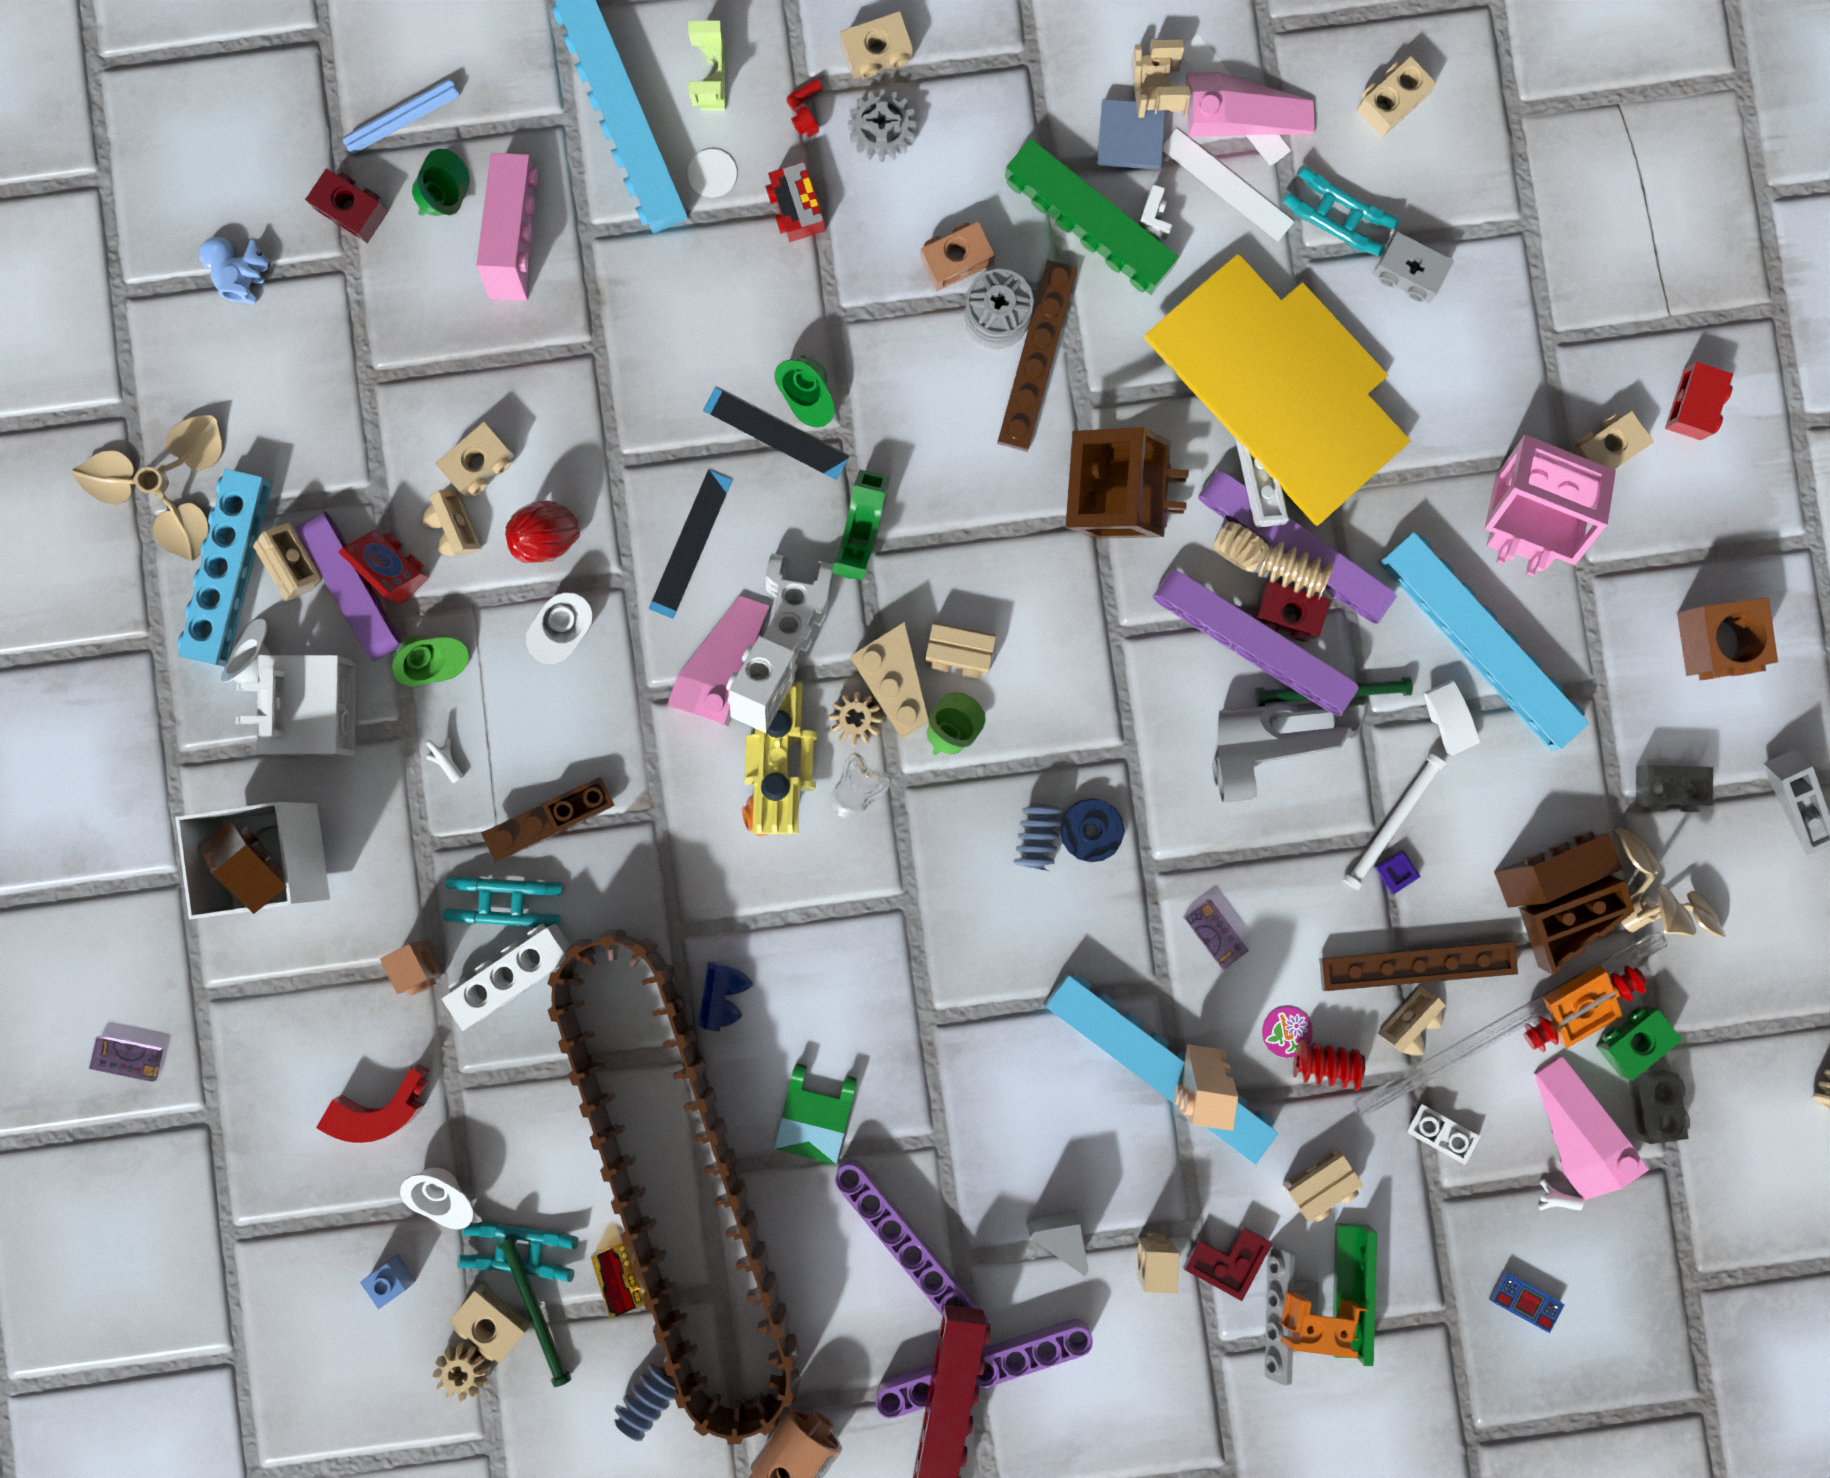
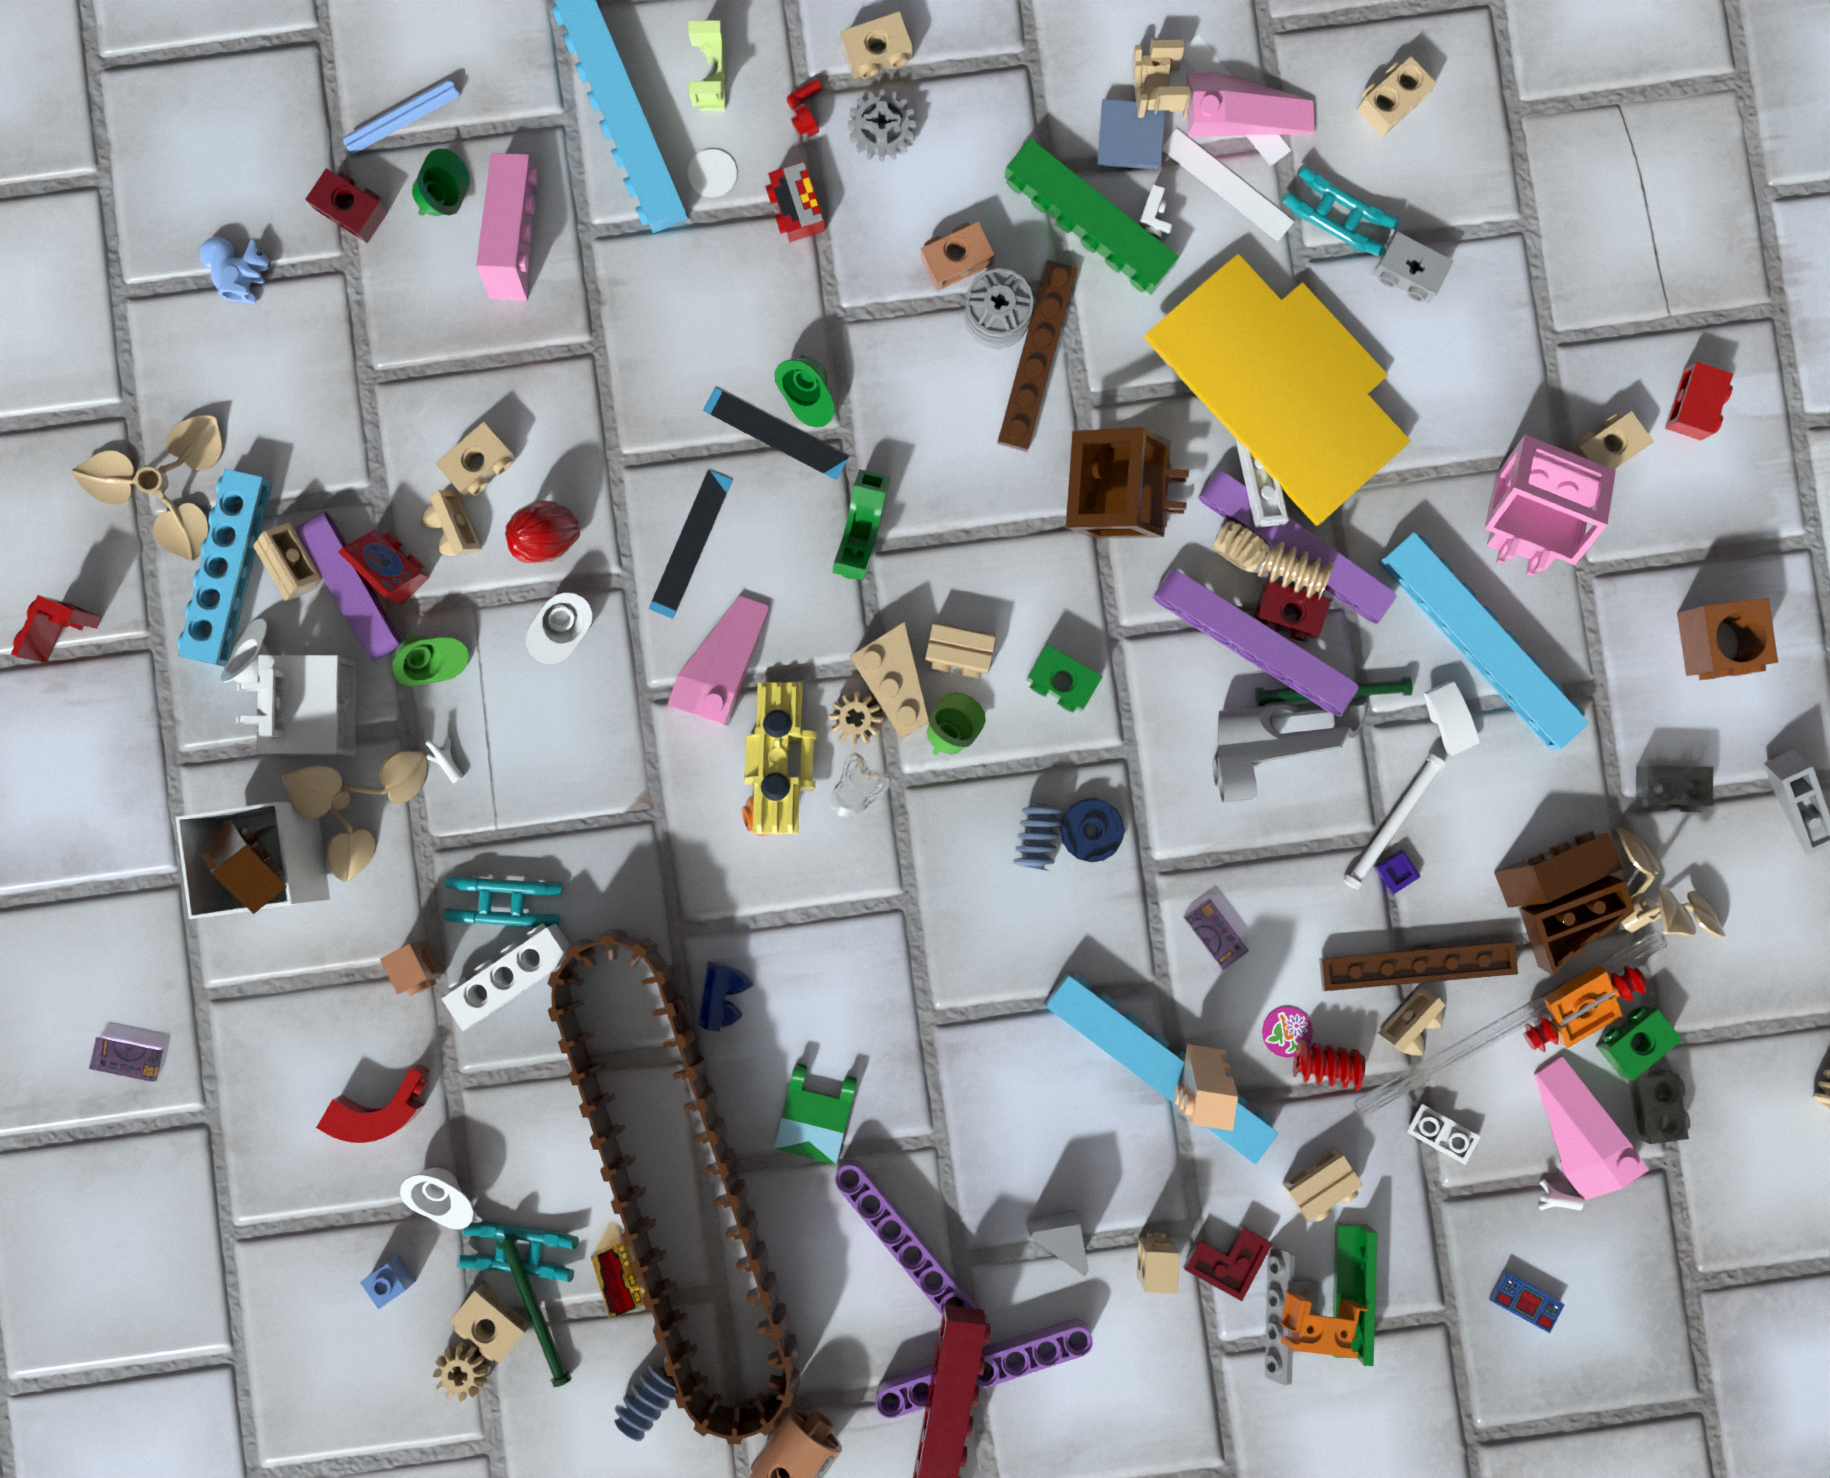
reddish brown slope [481,777,615,863] -> none
white brick [726,553,834,733] -> none
none -> red bracket [11,595,102,662]
none -> tan plant [282,750,427,882]
none -> green brick [1026,644,1103,713]

